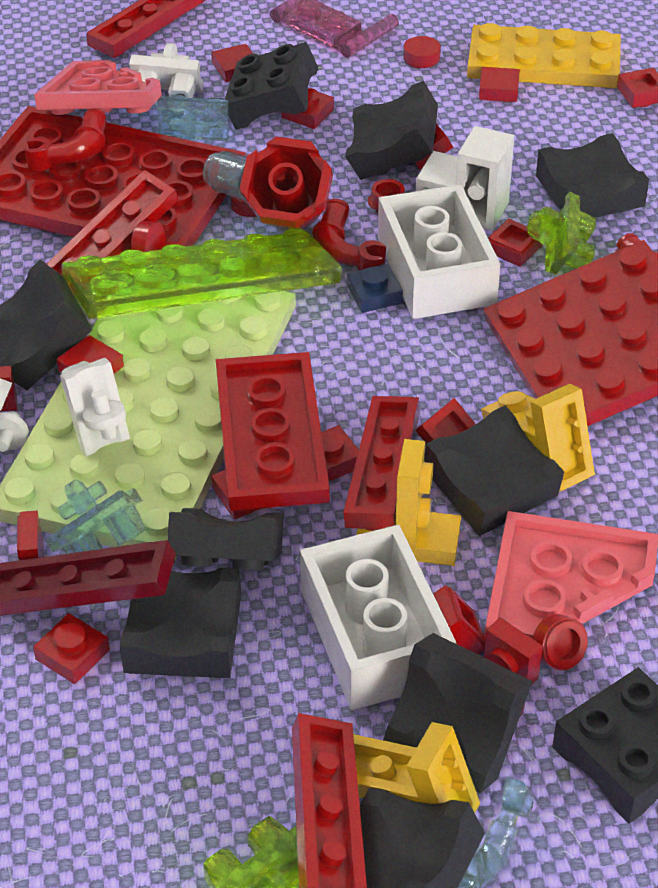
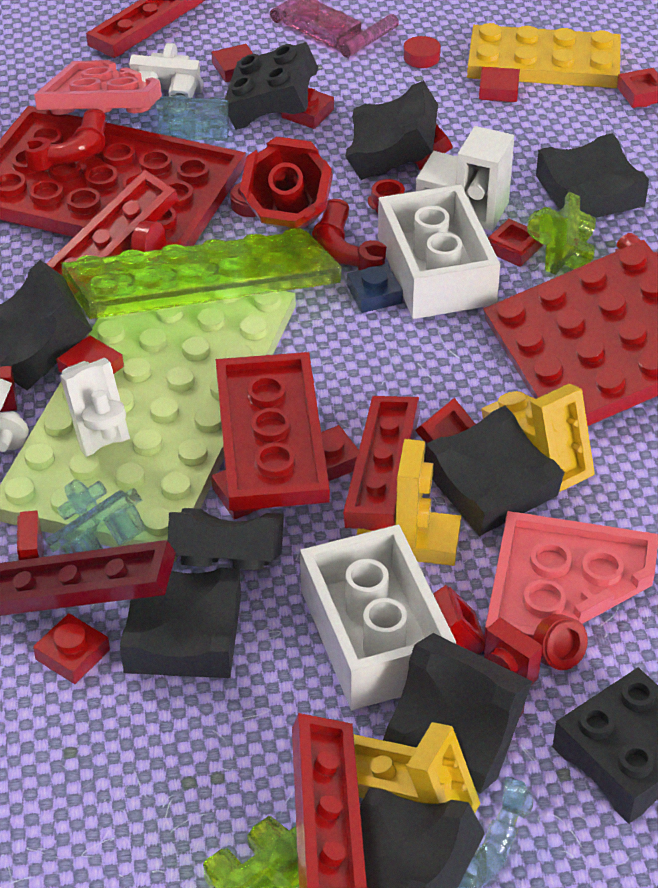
clear light blue brick [203,151,246,200] -> none

